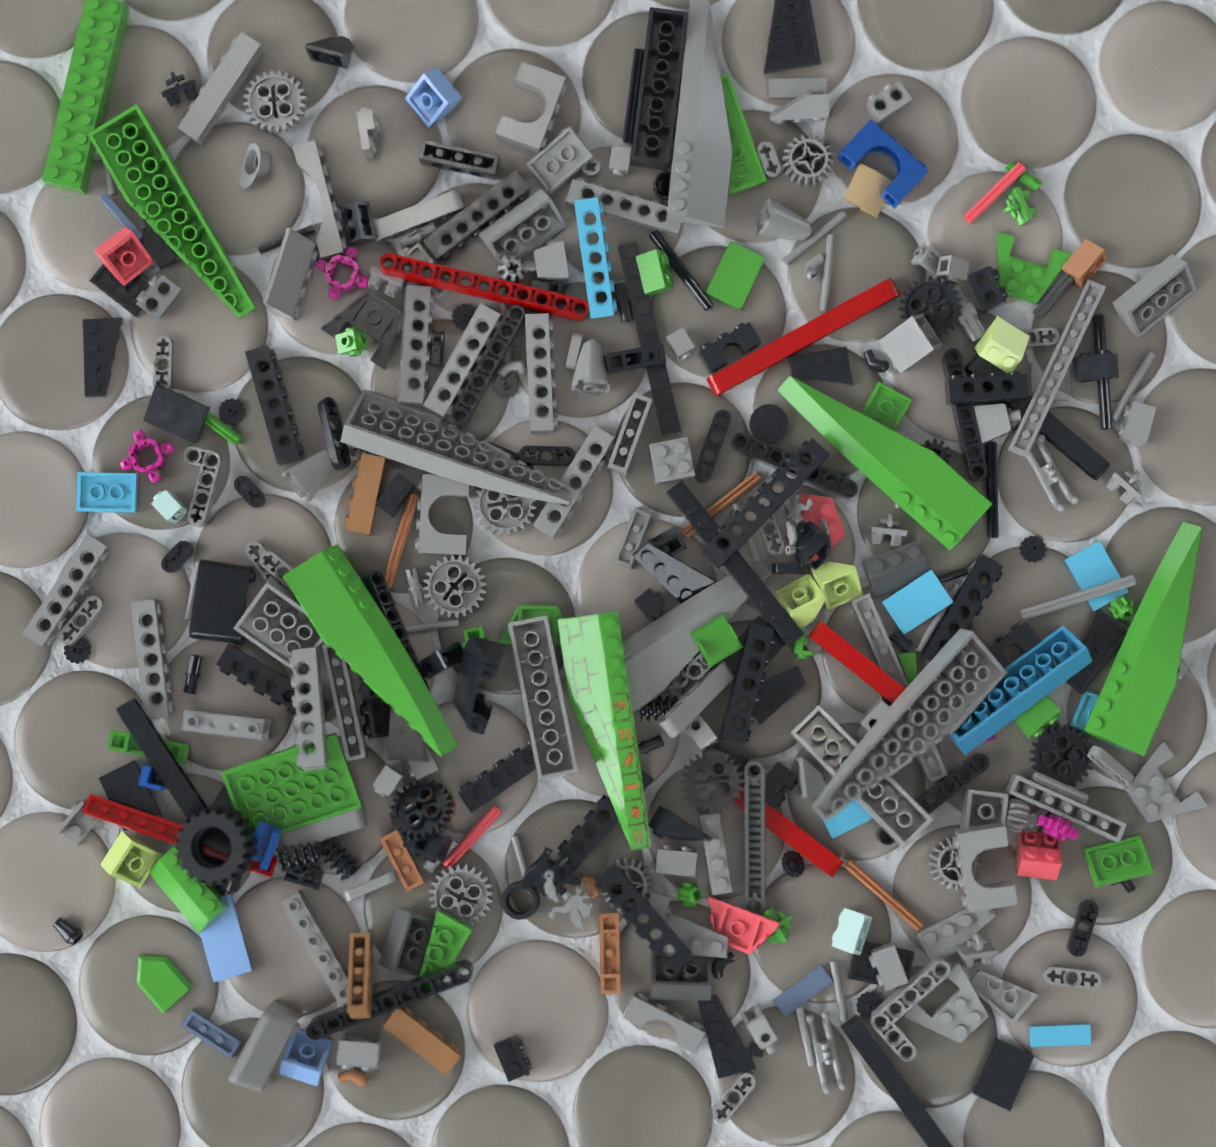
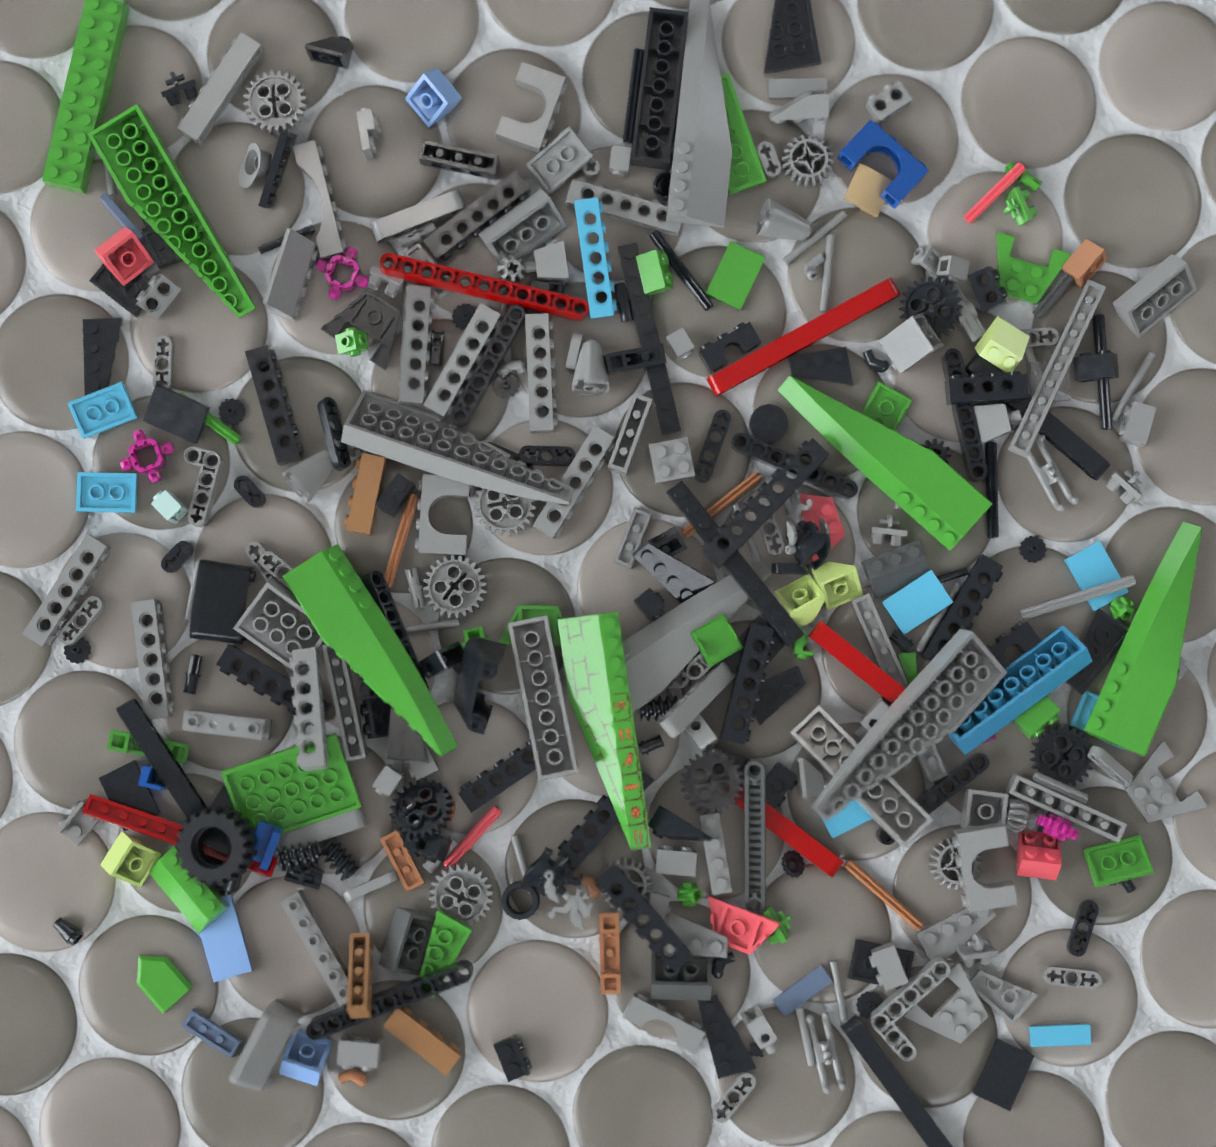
black brick [340,201,376,246] -> none
light aqua brick [832,908,873,955] -> none
none -> medium azure tile [67,381,138,439]
none -> black wing [258,130,298,209]

